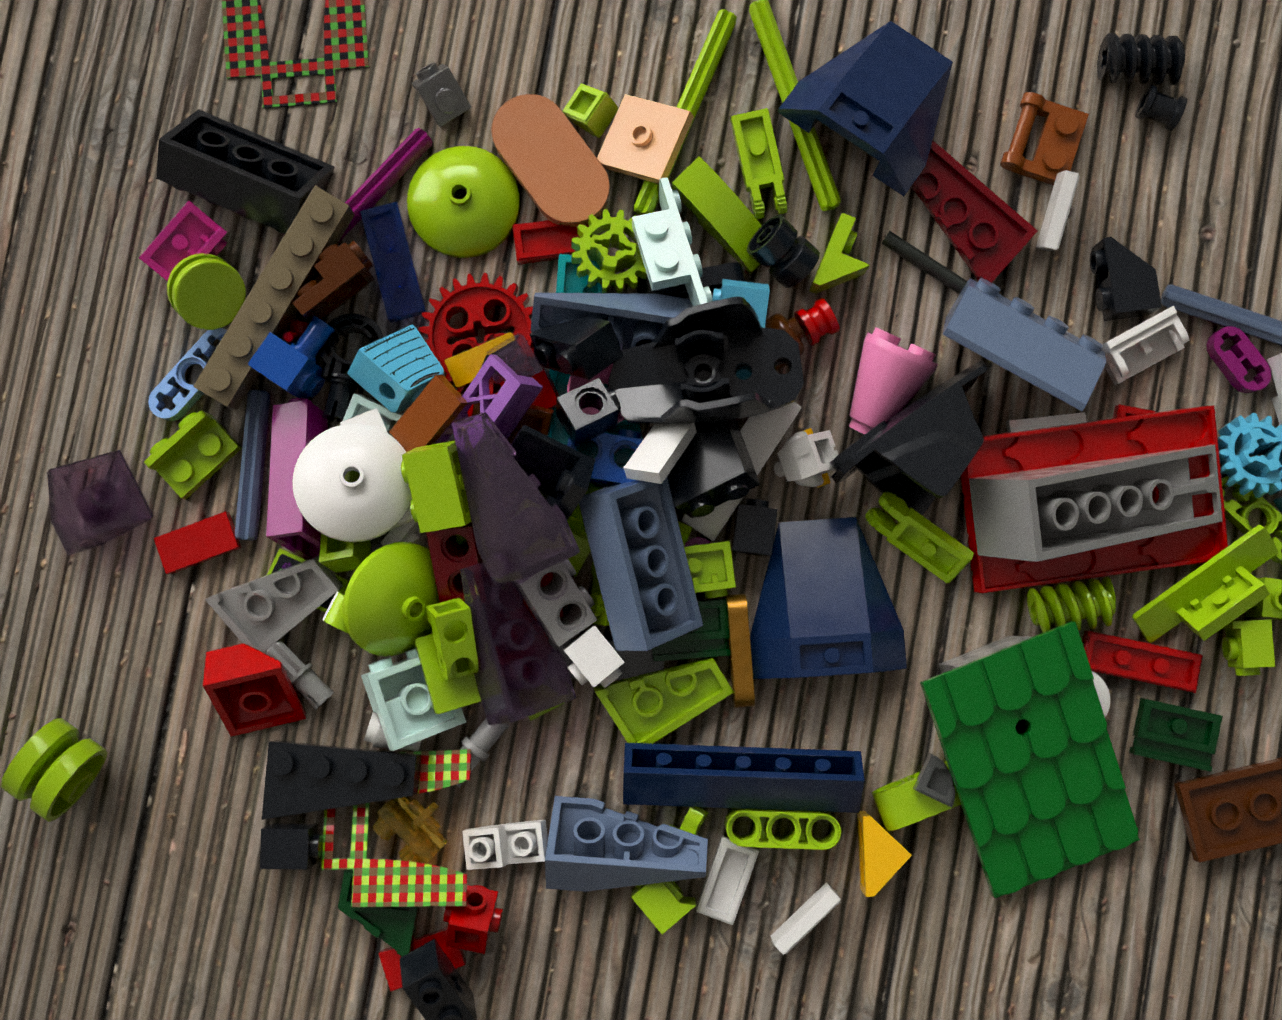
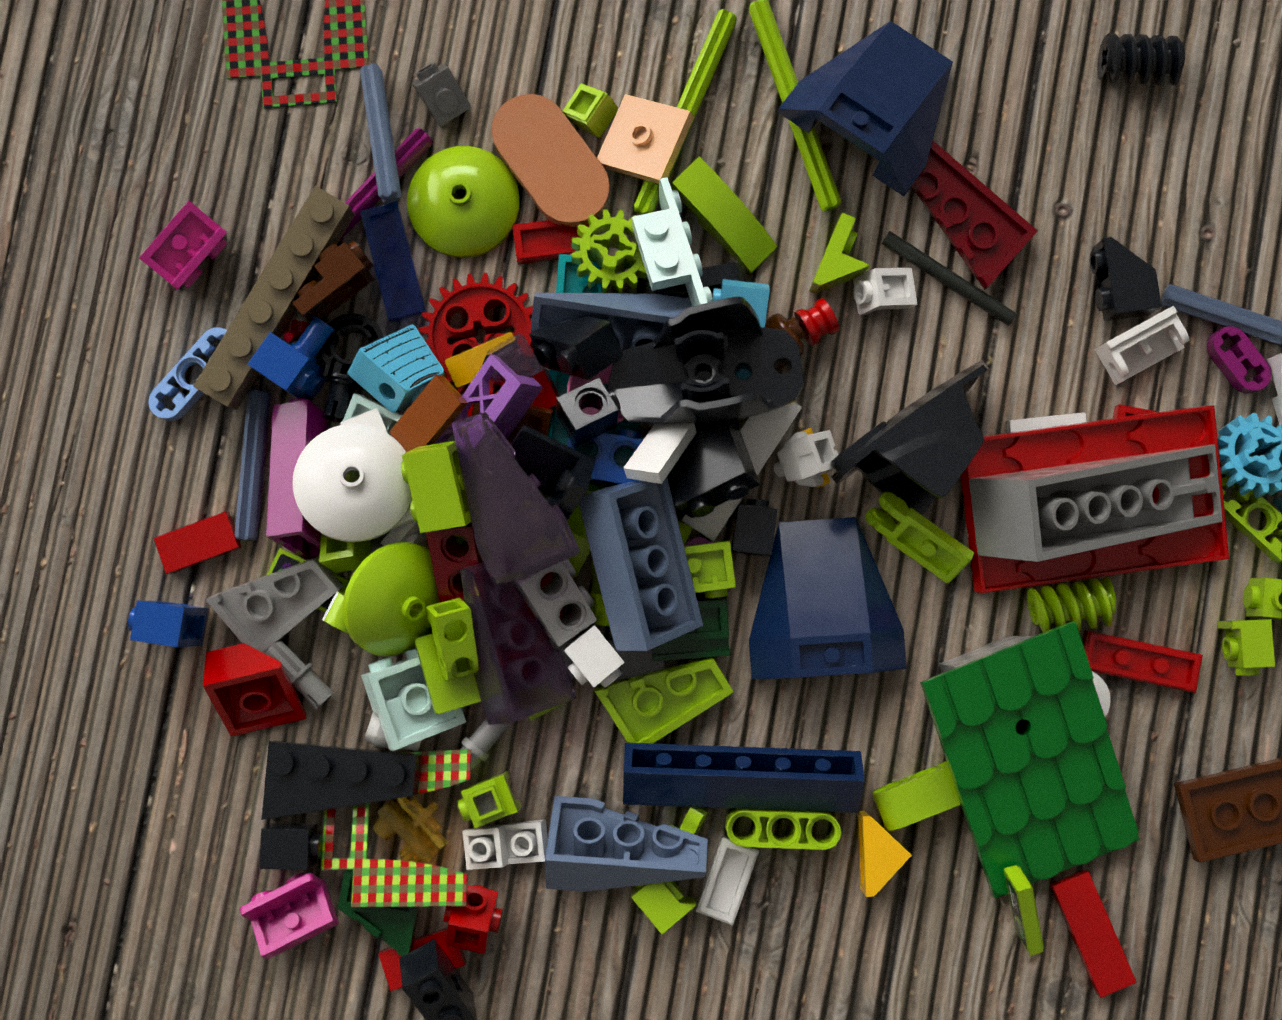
lime wheel [1,718,108,822] -> none
clear purple slope [47,450,154,556] -> none
lime bracket [144,410,242,499] -> none
black slope [156,109,334,234] -> none
lime head [167,253,246,330] -> none
pearl gold beam [726,594,755,708] -> none
lime hinge [730,108,788,219] -> none
black wheel [747,215,820,288] -> none
white tile [771,882,841,955] -> none
bright pink cone [849,327,938,434] -> none
dark grey tile [913,753,955,807] -> none
sand blue slope [943,278,1107,411] -> none
dark orange plate [1000,92,1089,186] -> none
white tile [1036,170,1080,251] -> none
dark green plate [1129,698,1223,772] -> none
lime bracket [1132,525,1278,643] -> none
black bush [1135,85,1187,131] -> none
none -> blue brick [128,600,209,647]
none -> dark pink bracket [240,873,339,959]
none -> sand blue axle [360,63,401,203]
none -> lime window [458,771,522,828]
none -> white bracket [853,268,918,315]
none -> lime tile [1003,865,1044,956]
none -> red tile [1049,869,1137,998]

